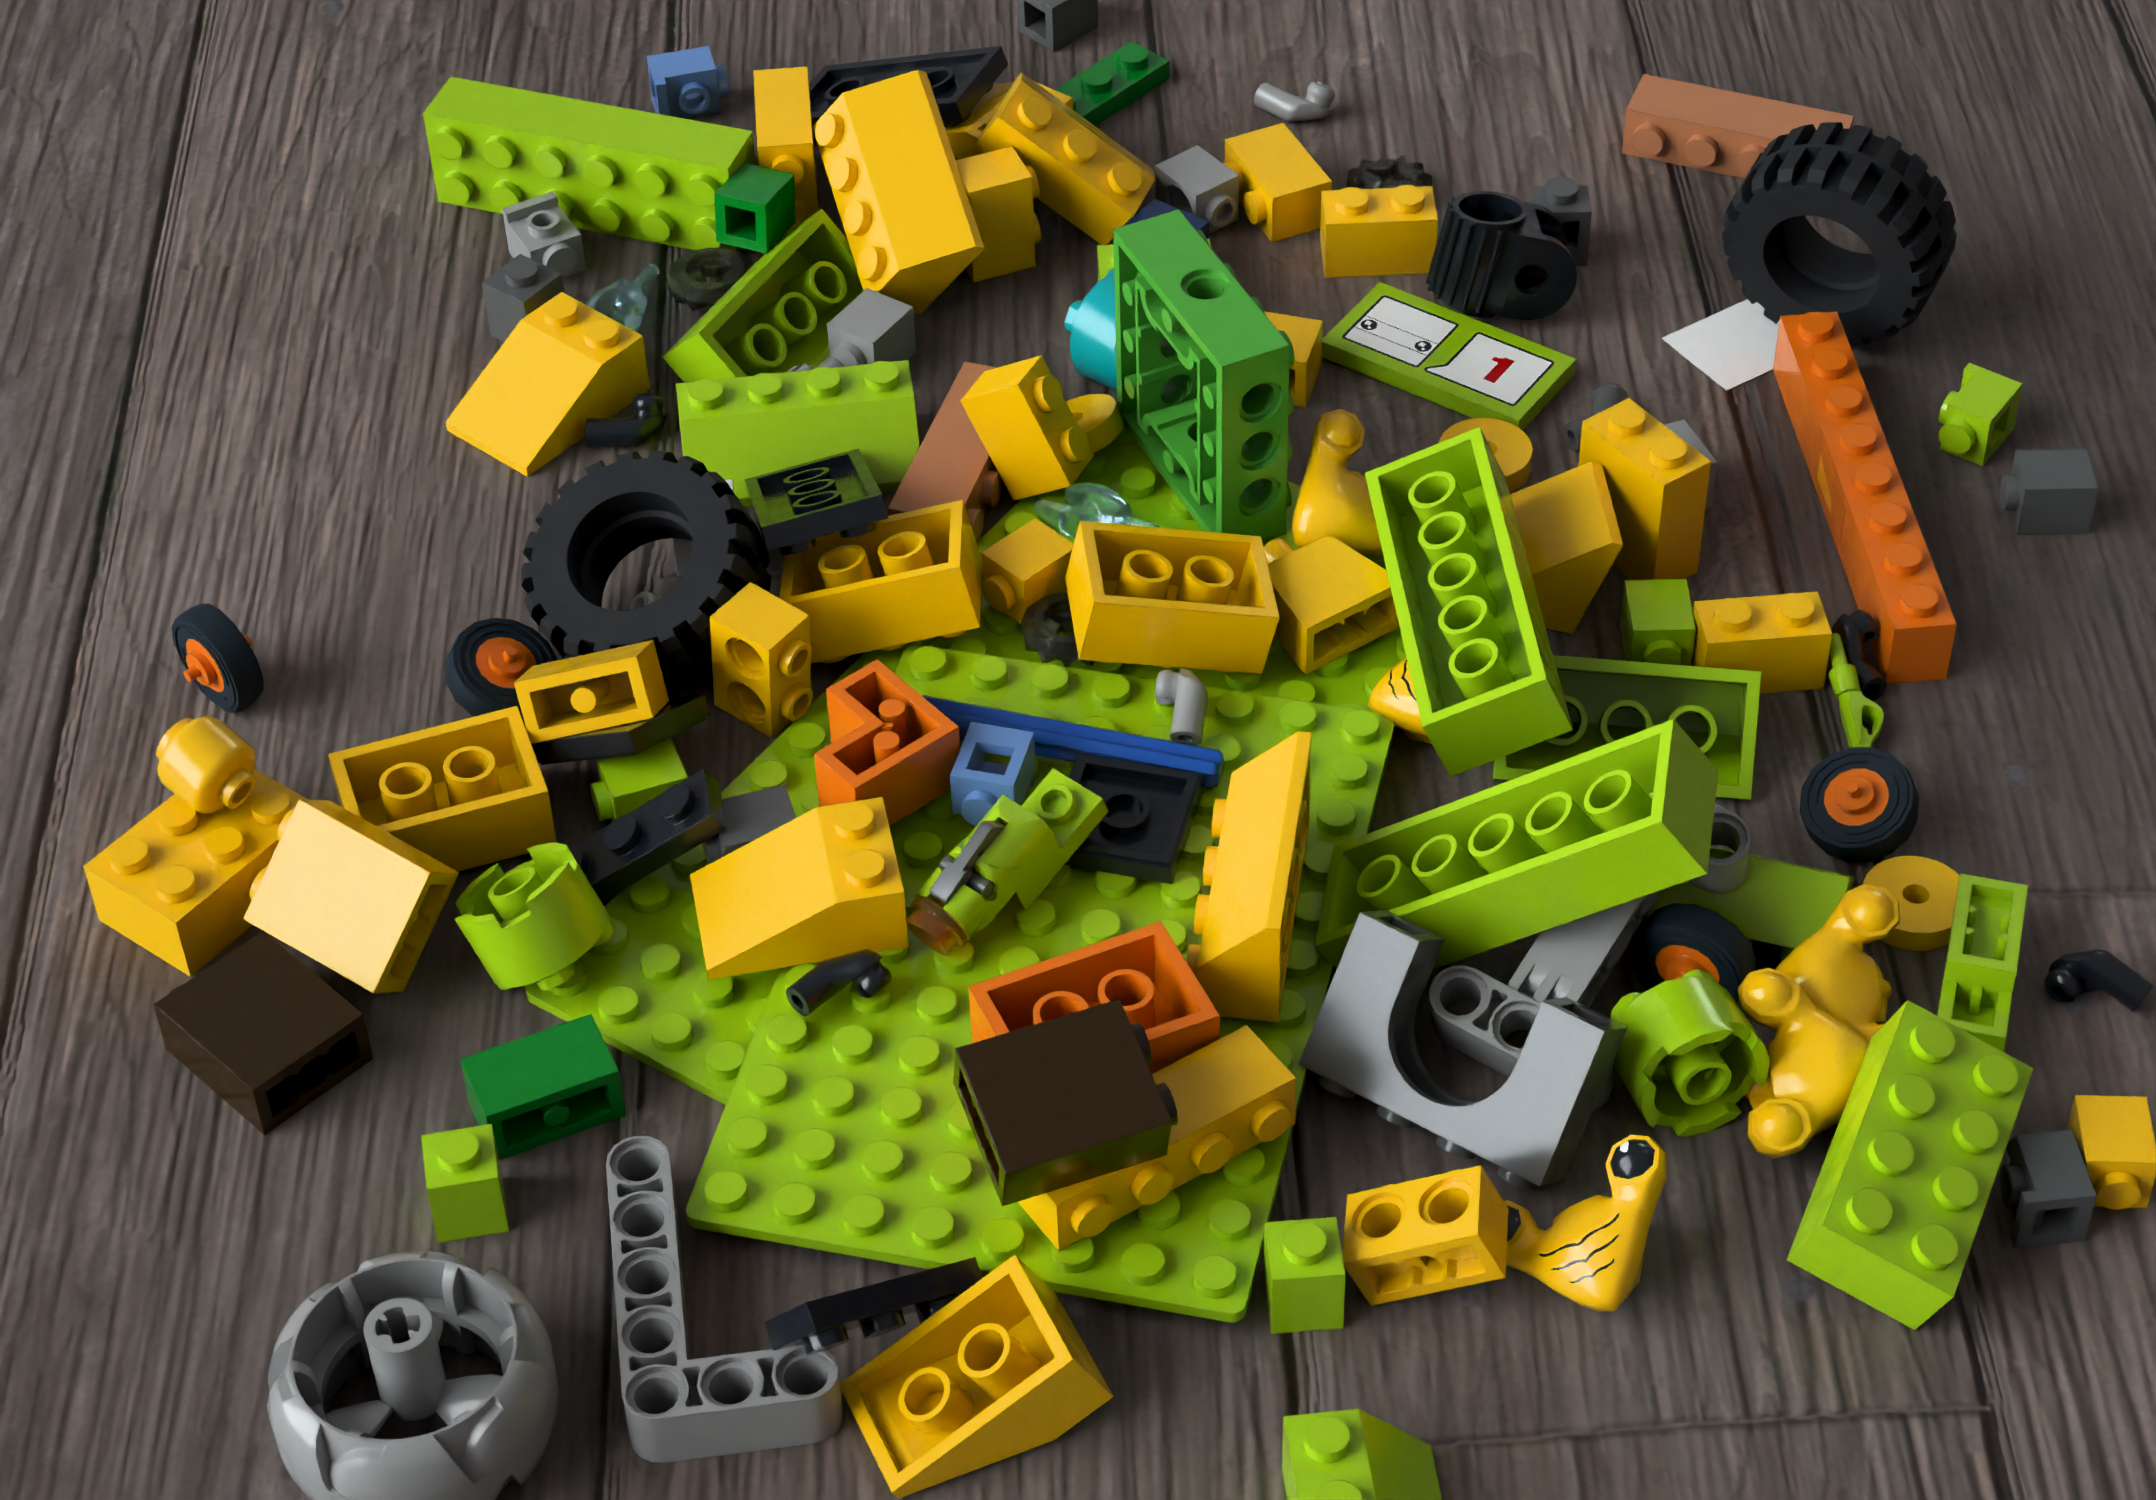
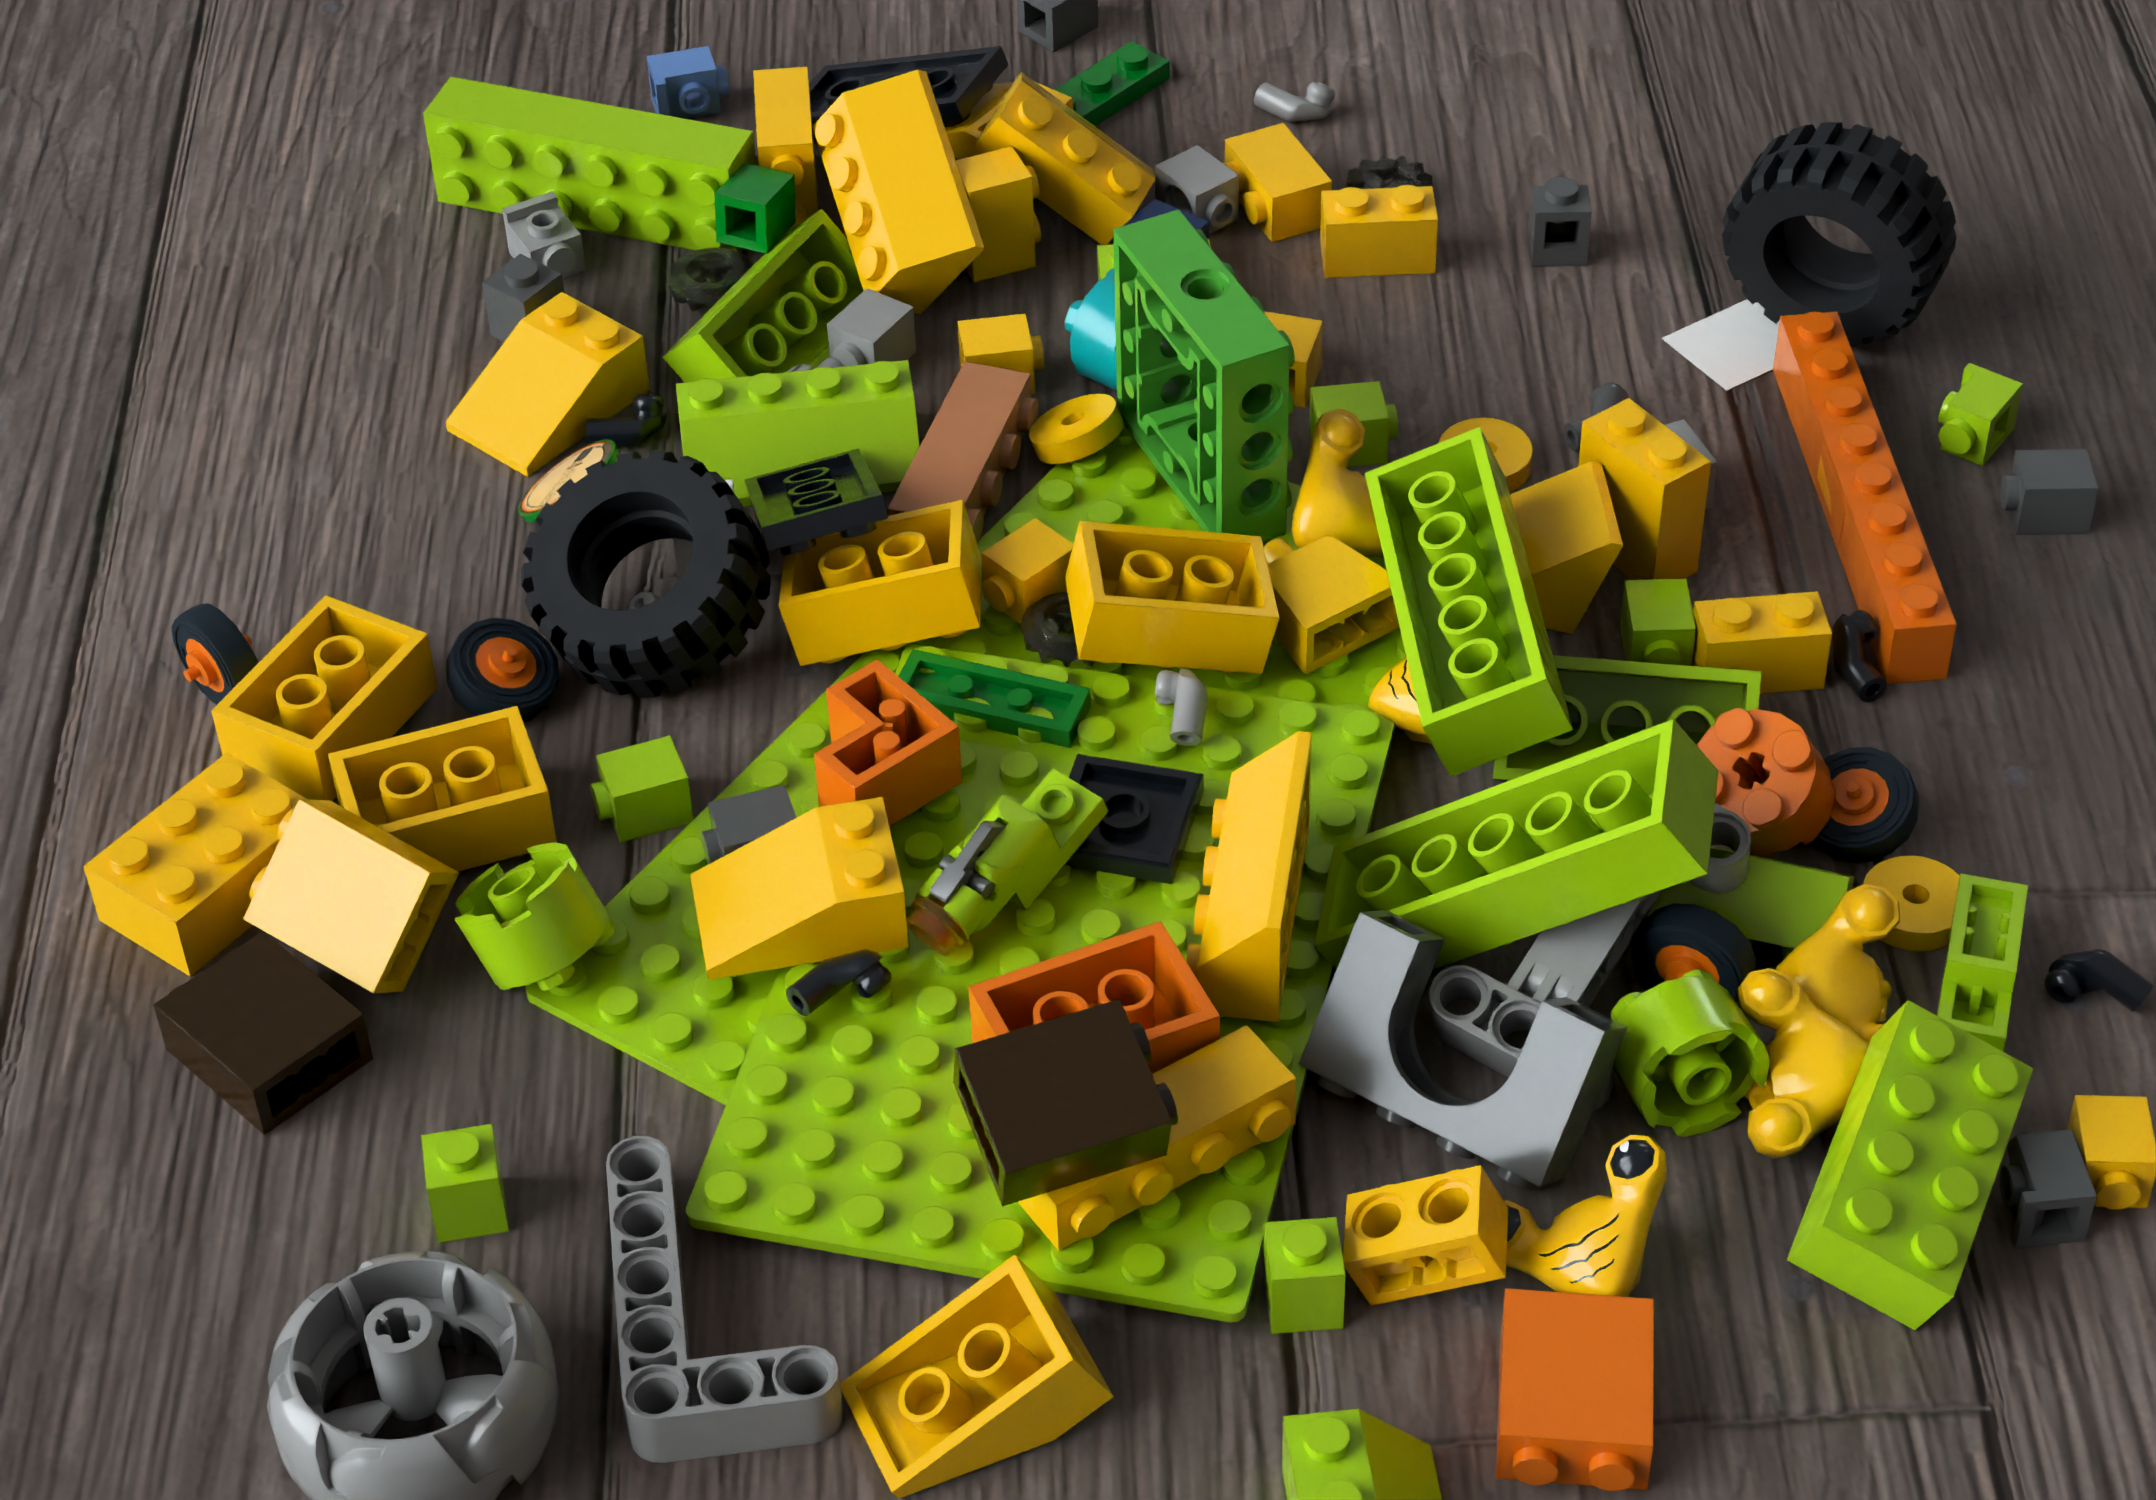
yellow head [156,716,257,814] -> none
green brick [460,1014,626,1160] -> none
yellow brick [514,640,669,744] -> none
black tile [531,694,710,765] -> none
black plate [569,769,726,902] -> none
clear light blue hand [585,263,660,332] -> none
yellow brick [710,582,813,738] -> none
black plate [764,1257,982,1355] -> none
blue axle [923,695,1224,788] -> none
medium blue brick [950,722,1036,826] -> none
yellow brick [960,355,1094,501] -> none
clear light blue hand [1034,483,1160,538] -> none
tile [1322,282,1576,430] -> none
black piece [1426,191,1577,320] -> none
nougat brick [1622,74,1854,179] -> none
lime hand [1828,633,1884,748] -> none
none -> yellow brick [211,595,438,801]
none -> piece [518,439,620,523]
none -> green plate [898,649,1091,748]
none -> yellow brick [958,313,1044,394]
none -> lime brick [1309,381,1398,467]
none -> orange brick [1496,1288,1654,1491]
none -> orange brick [1697,708,1835,858]

